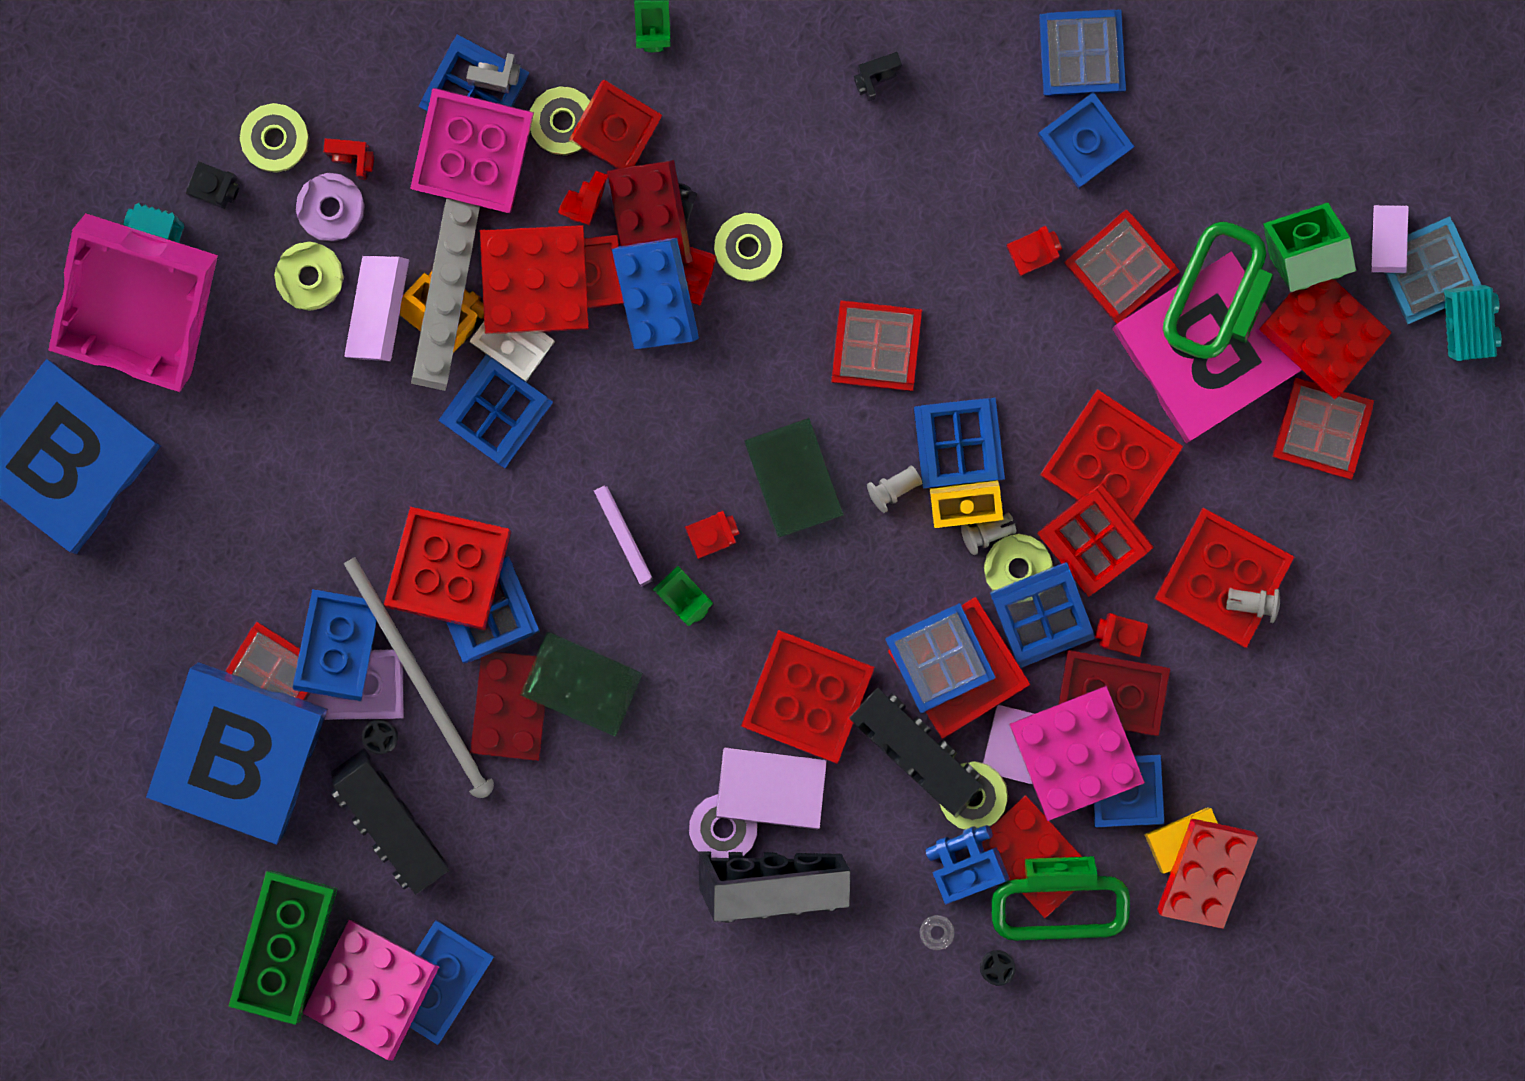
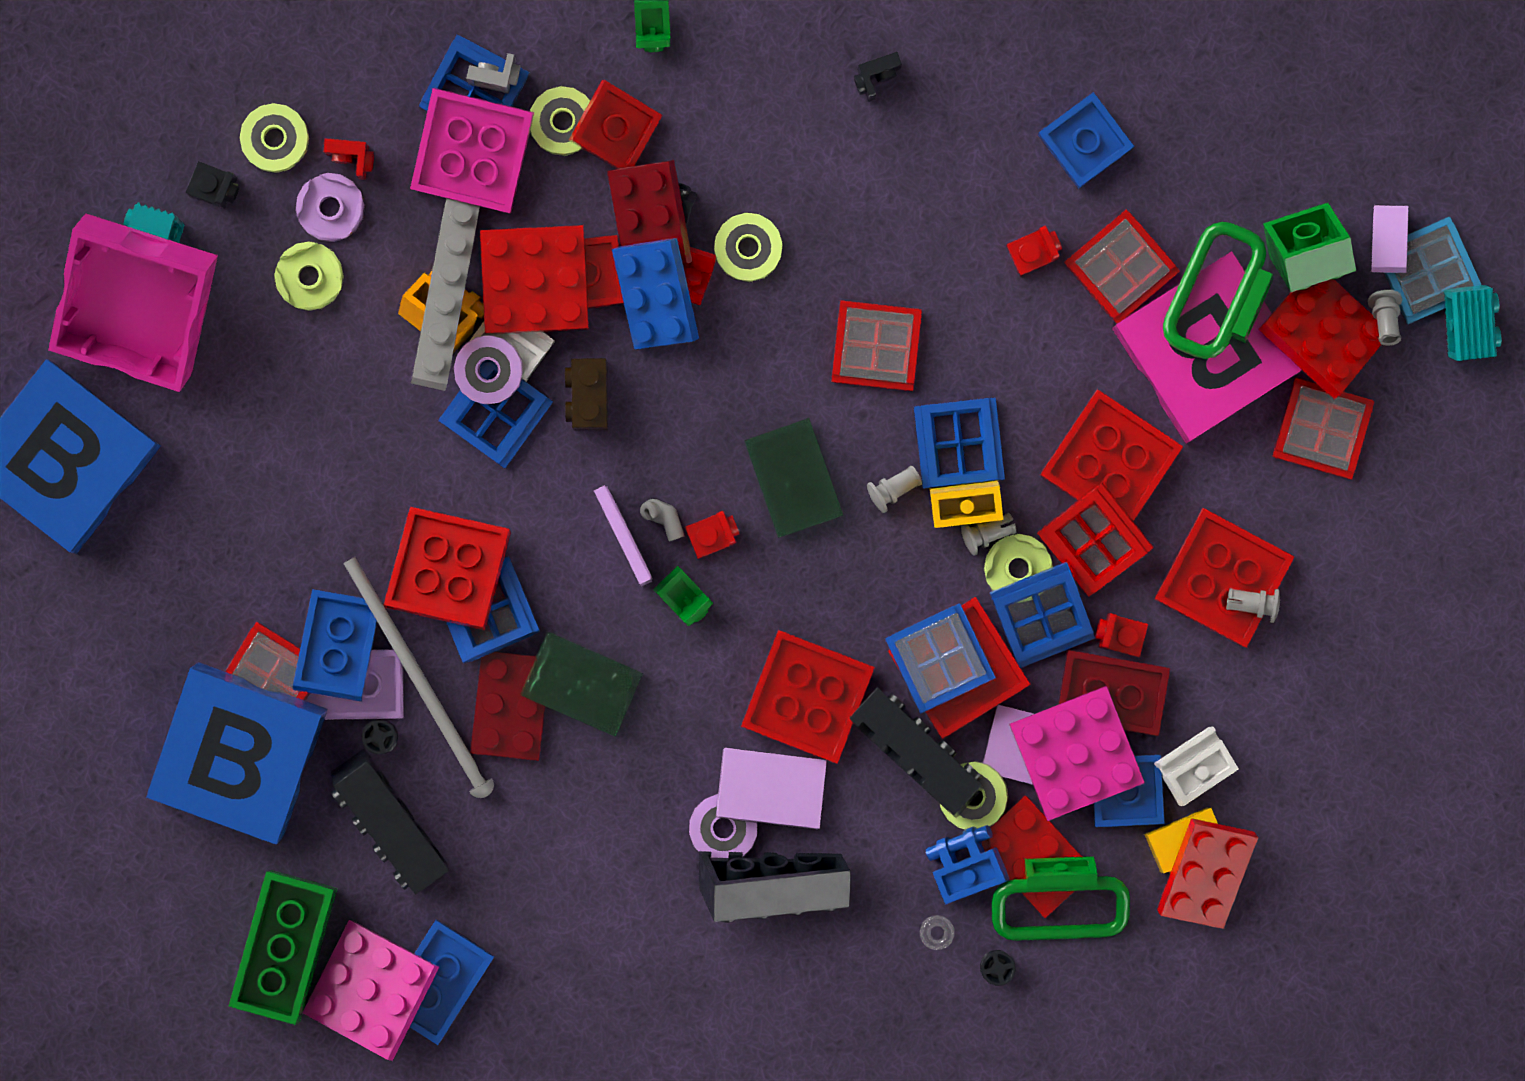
lavender tile [344,256,409,361] -> none
red bracket [558,171,608,225] -> none
clear piece [1039,9,1126,96] -> none
none -> lavender tile [454,335,523,404]
none -> dark brown brick [565,358,608,431]
none -> light grey arm [640,499,685,541]
none -> white plate [1154,727,1239,806]
none -> light grey pin [1368,290,1402,346]

